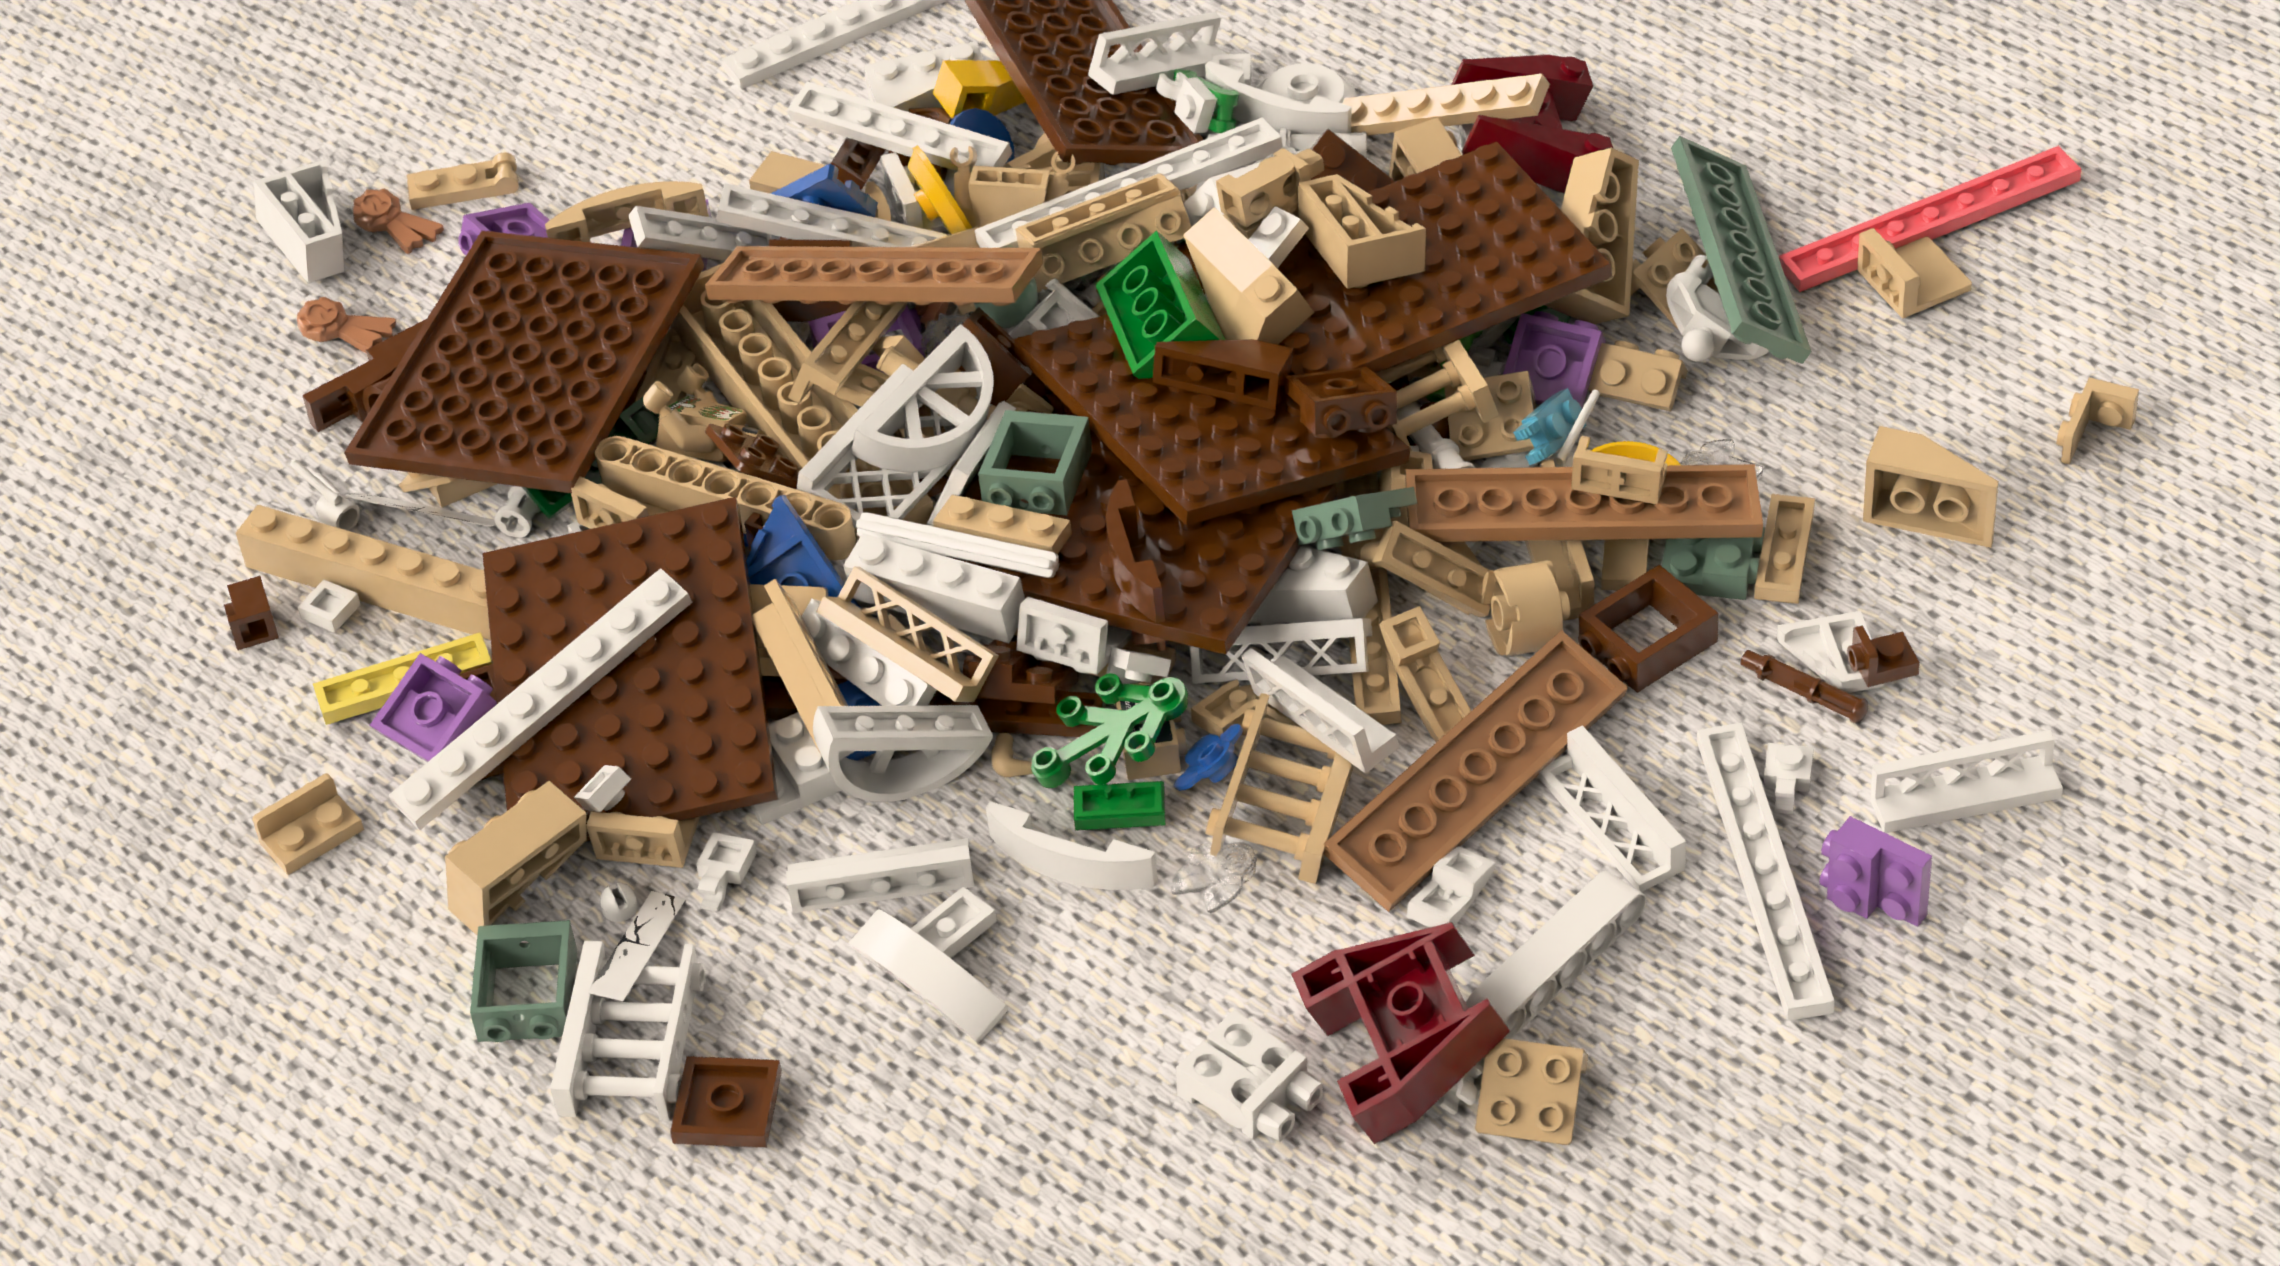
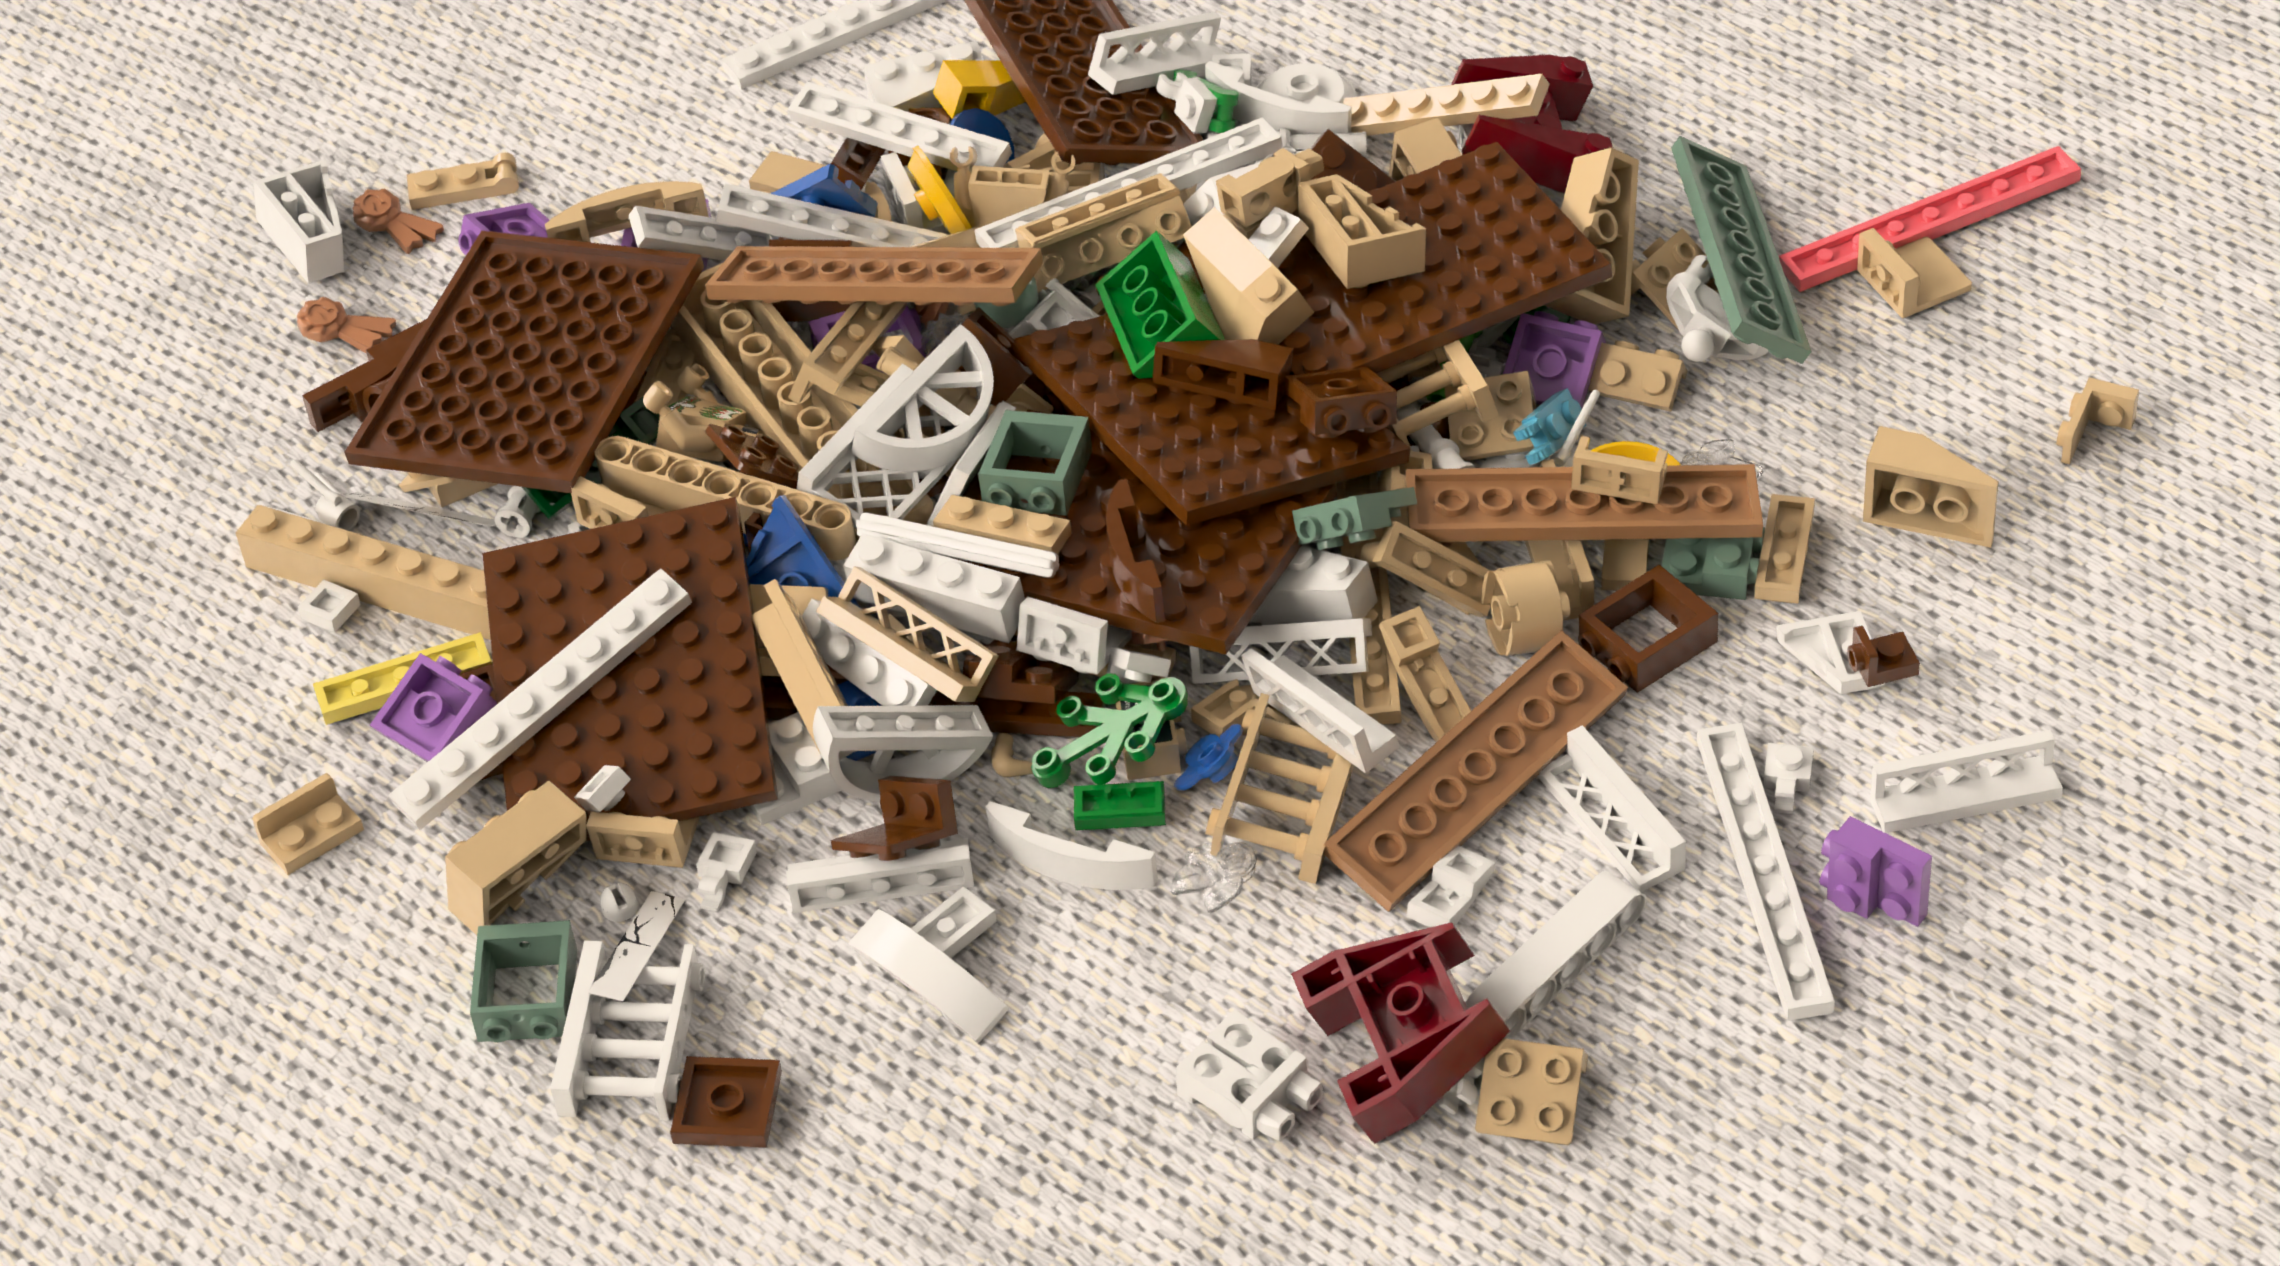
reddish brown brick [223,576,279,650] -> none
reddish brown piece [1740,649,1868,724] -> none
none -> reddish brown bracket [831,776,958,861]

